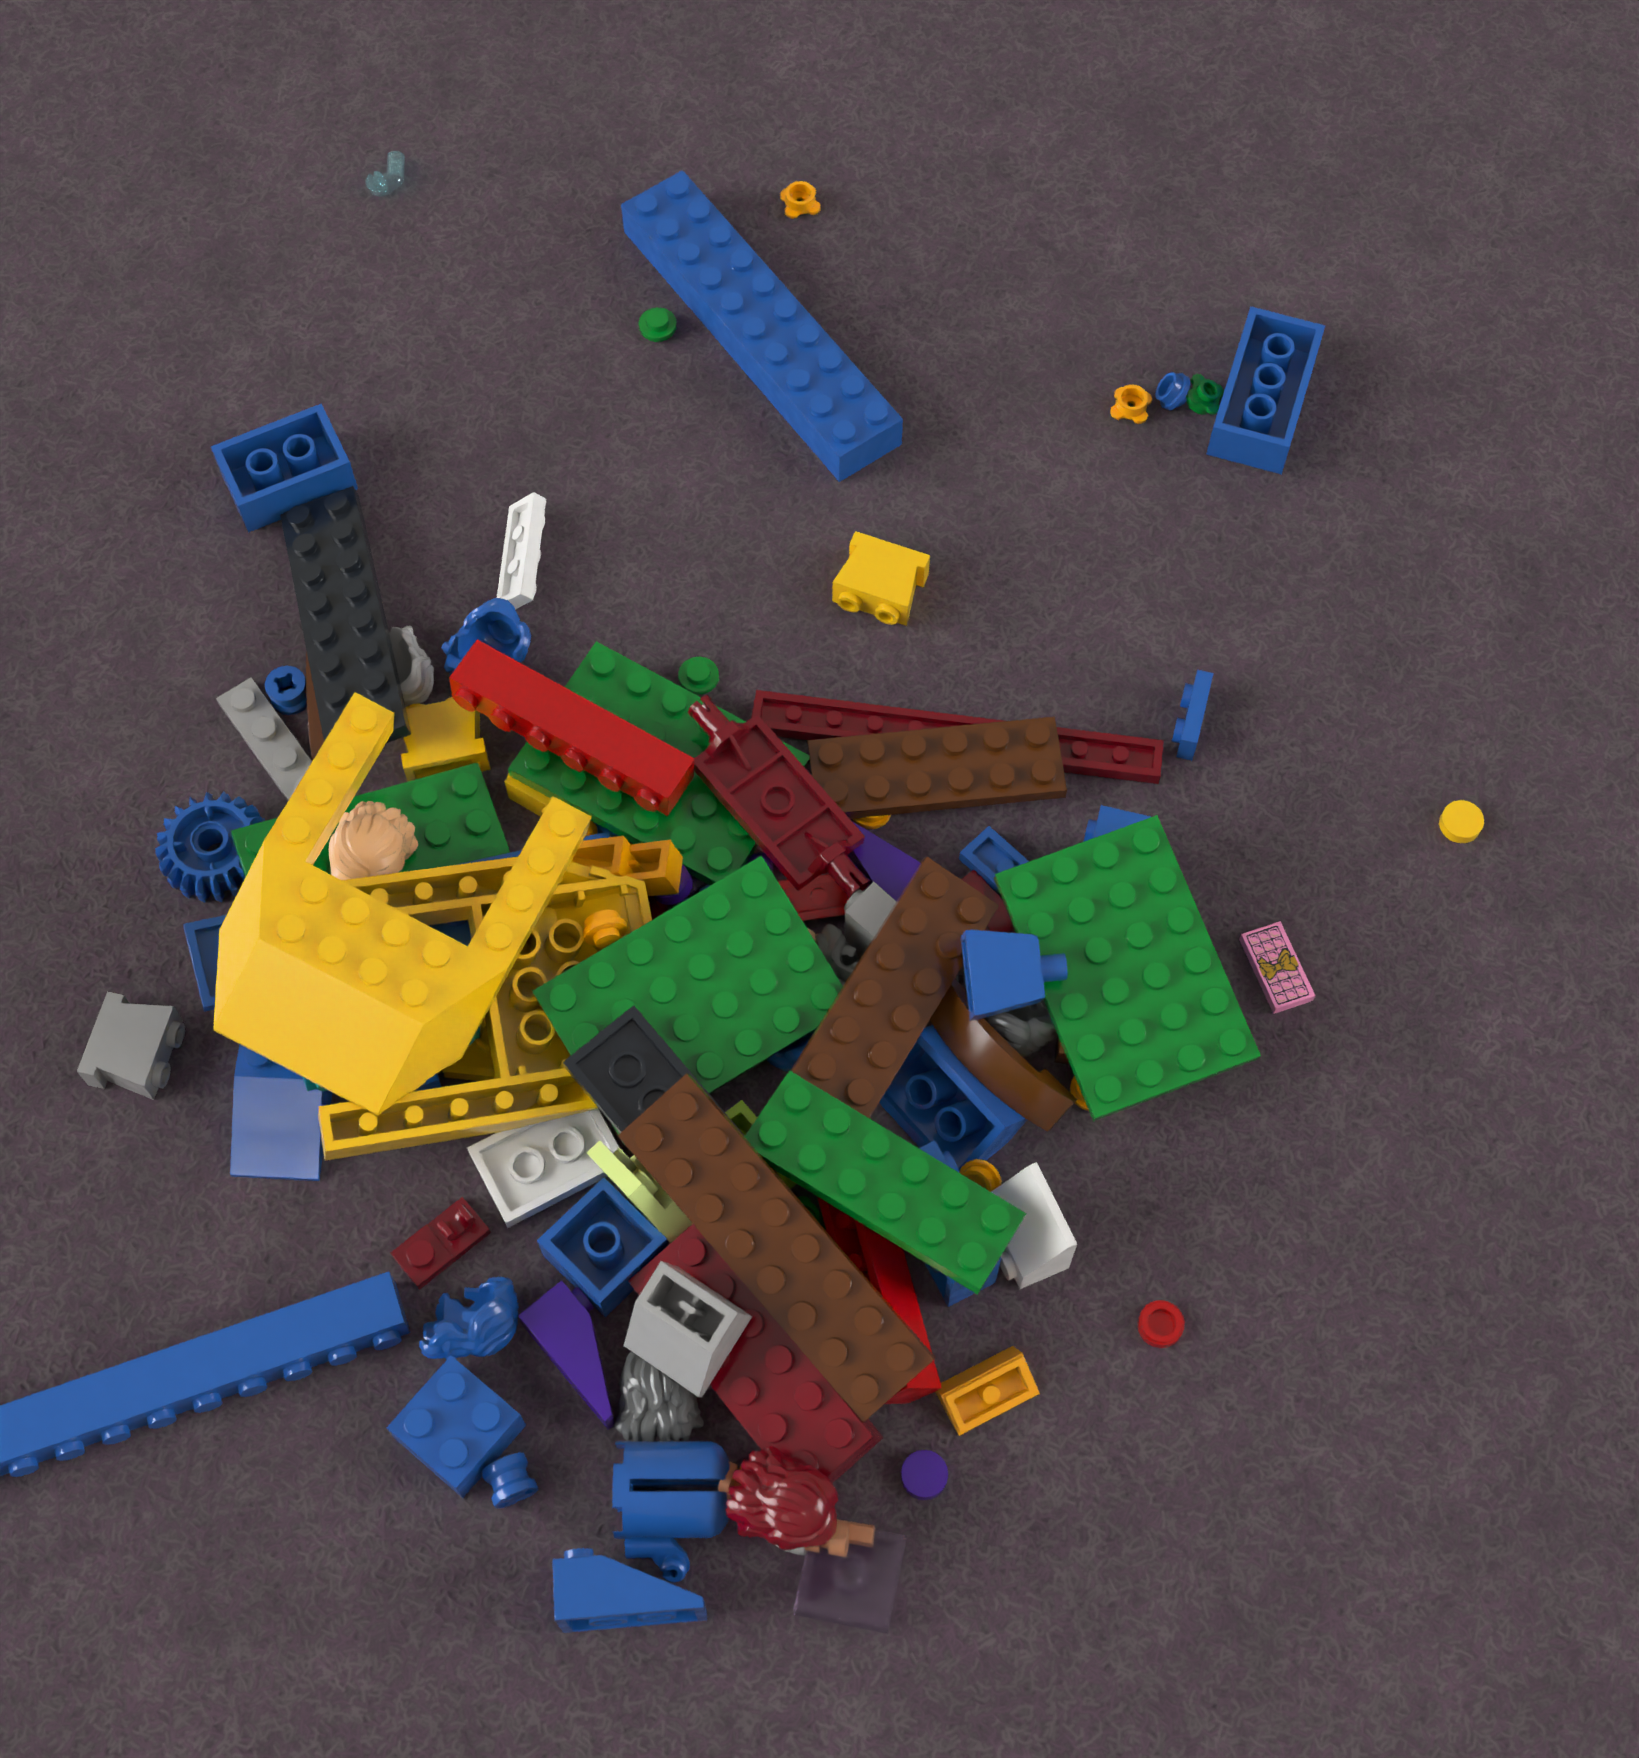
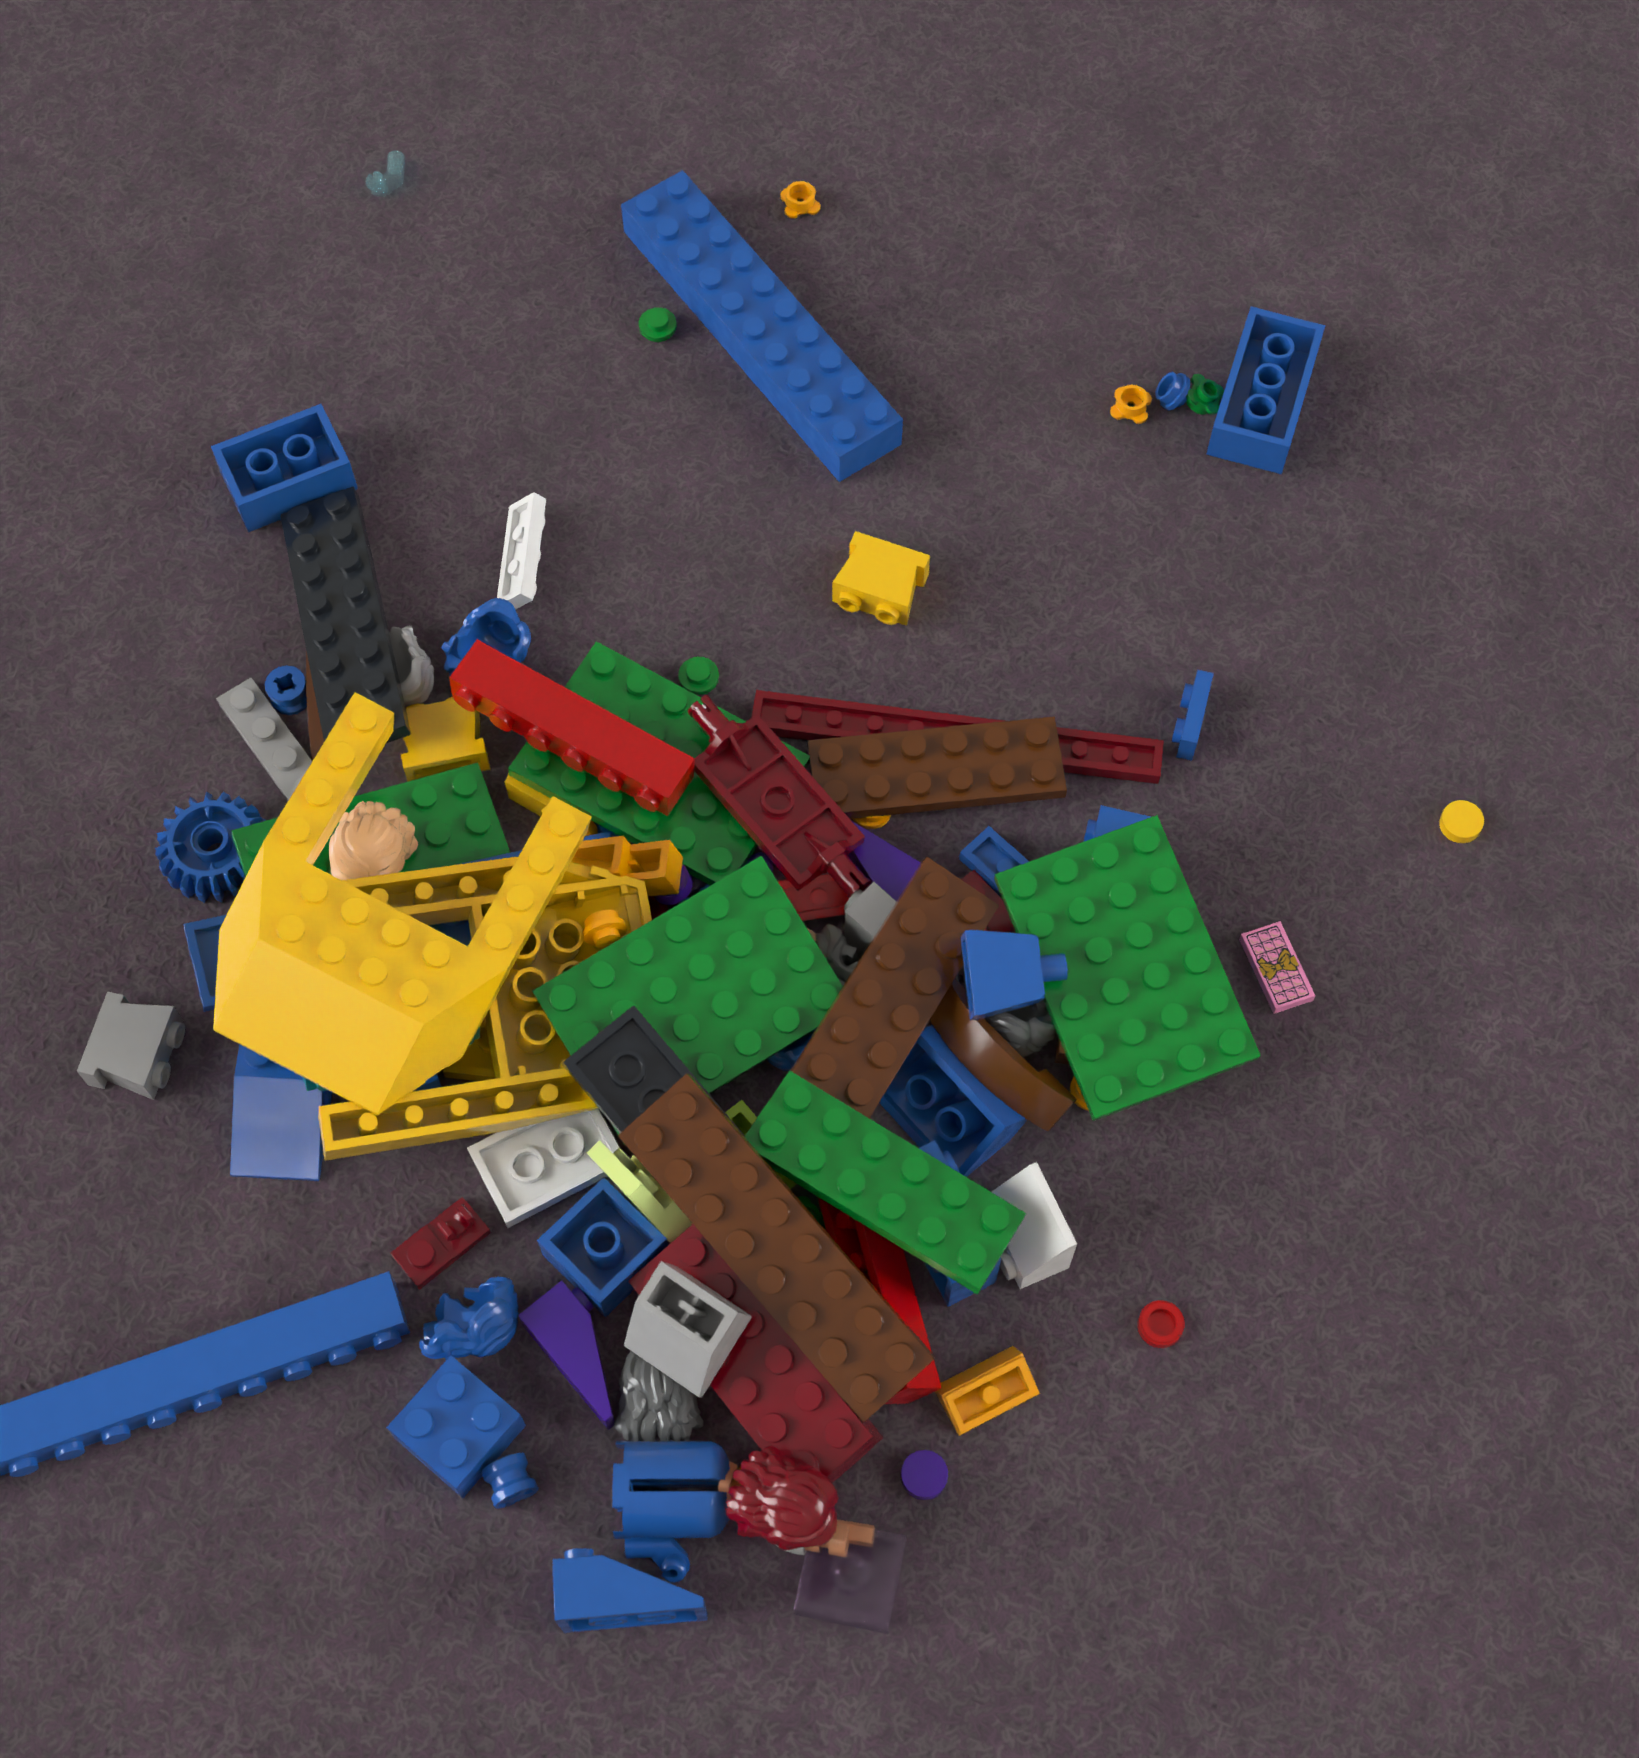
light orange plate [959,1159,1002,1192] -> none

